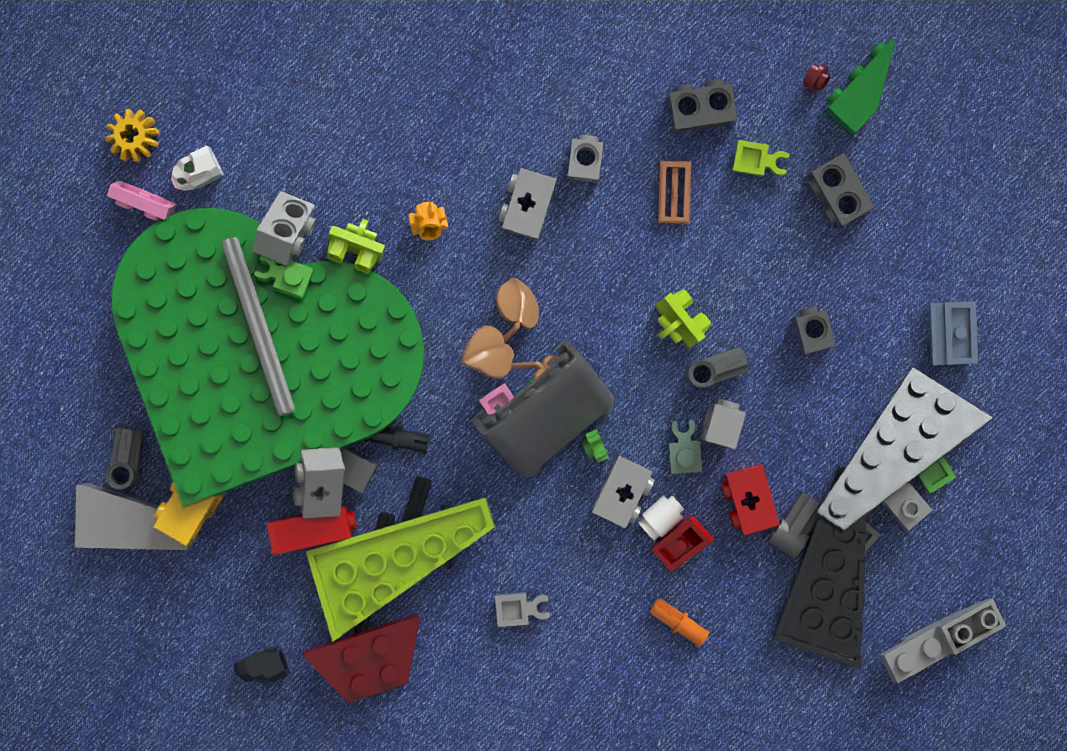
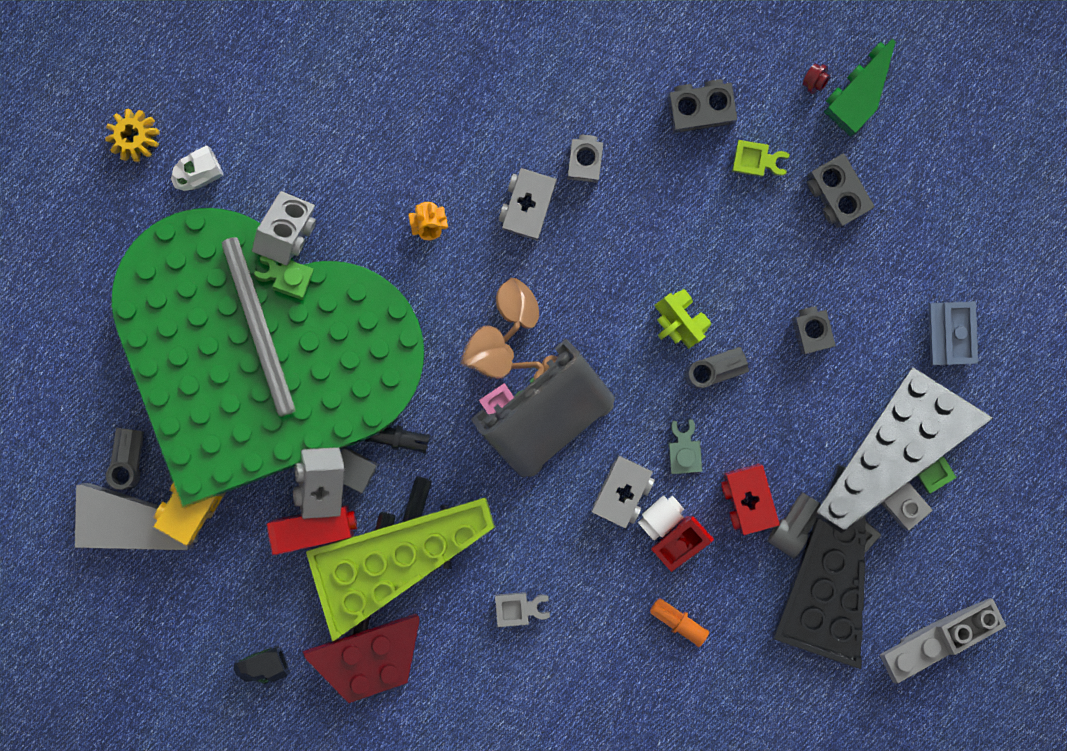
bright pink plate [107,180,177,221] -> none
lime hips [327,219,385,274] -> none
bright green plate [582,428,609,463] -> none
nougat tile [658,161,691,224] -> none
light grey brick [699,399,746,449] -> none

